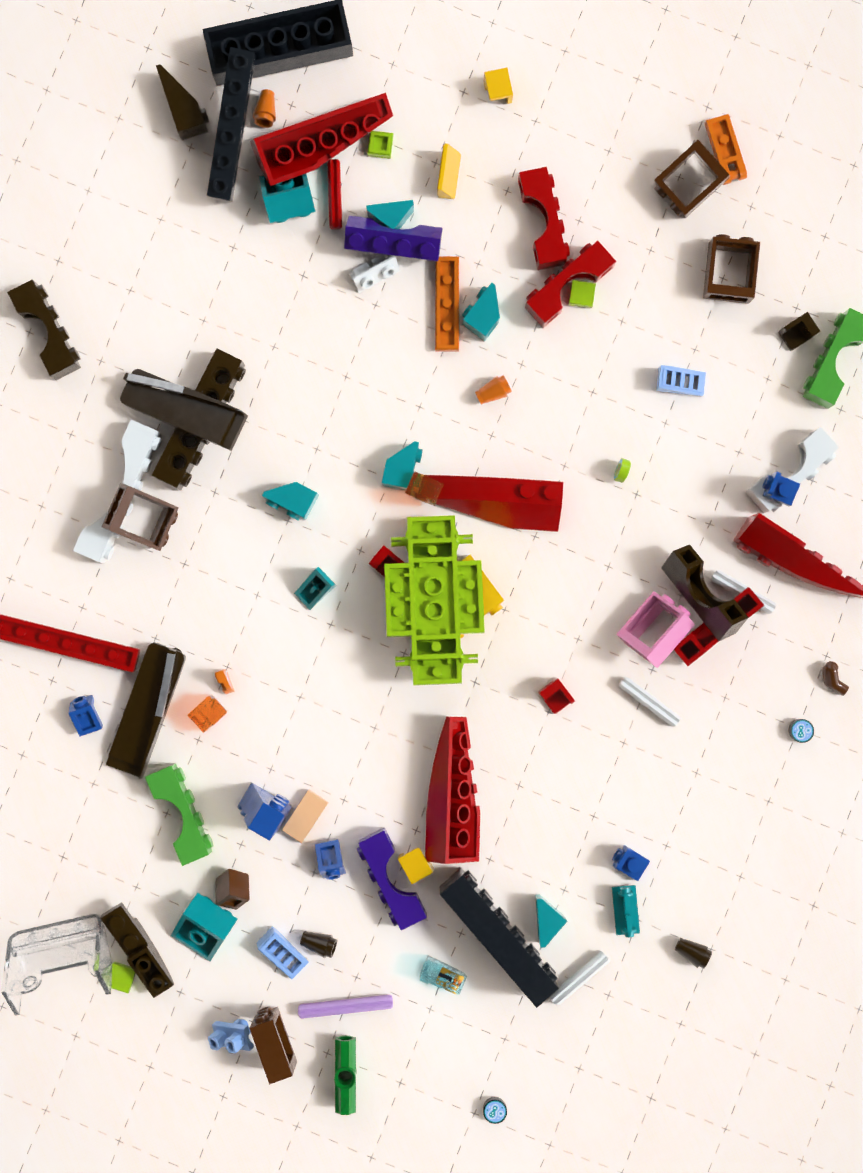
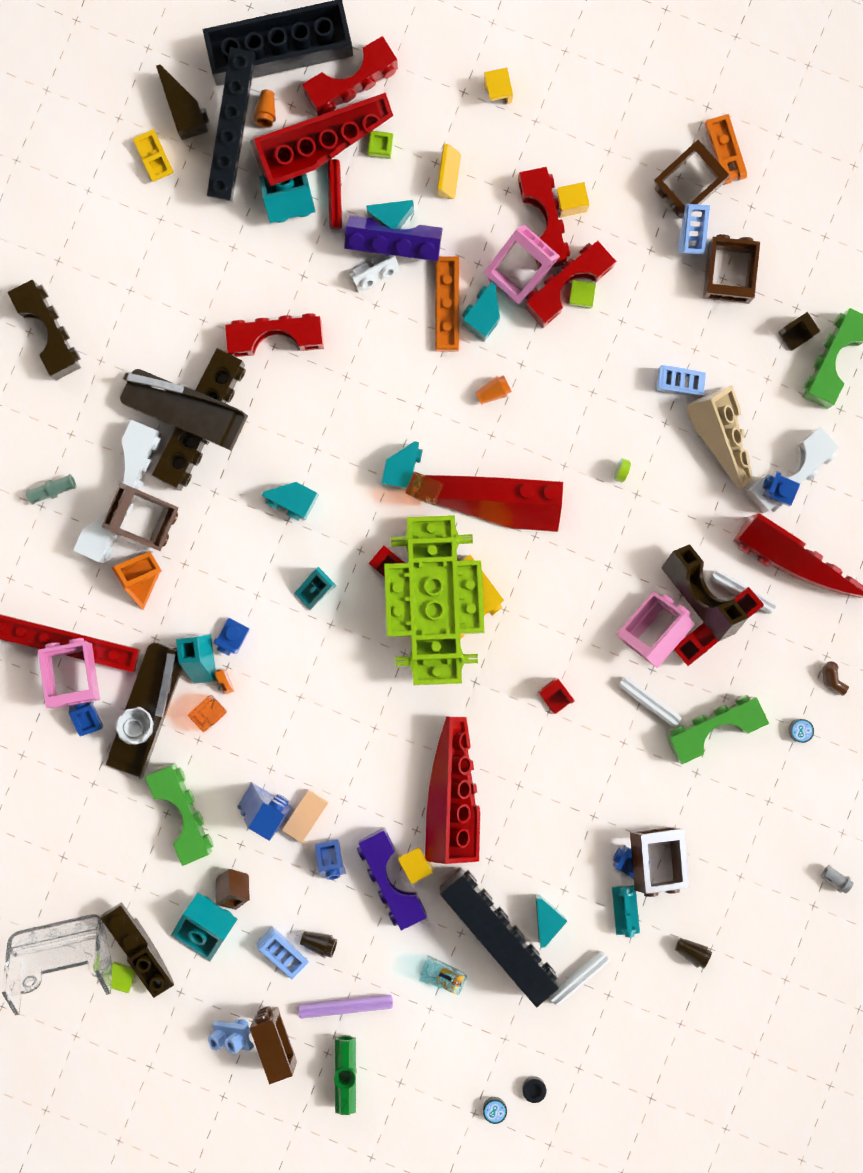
none -> sand green pin [26,474,77,505]
none -> bright pink window [38,638,100,709]
none -> orange slope [112,551,162,610]
none -> white hair [116,707,154,745]
none -> yellow slope [132,129,174,182]
none -> teal slope [176,634,217,683]
none -> blue bracket [213,617,250,656]
none -> red arch [225,313,324,357]
none -> red arch [302,36,398,116]
none -> bright pink window [484,225,560,304]
none -> black tile [522,1076,547,1103]
none -> yellow panel [557,182,590,218]
none -> window [630,827,689,897]
none -> bright green arch [666,695,770,765]
none -> light blue slope [677,204,710,254]
none -> tan wedge [687,385,753,489]
none -> light grey pin [820,865,854,894]

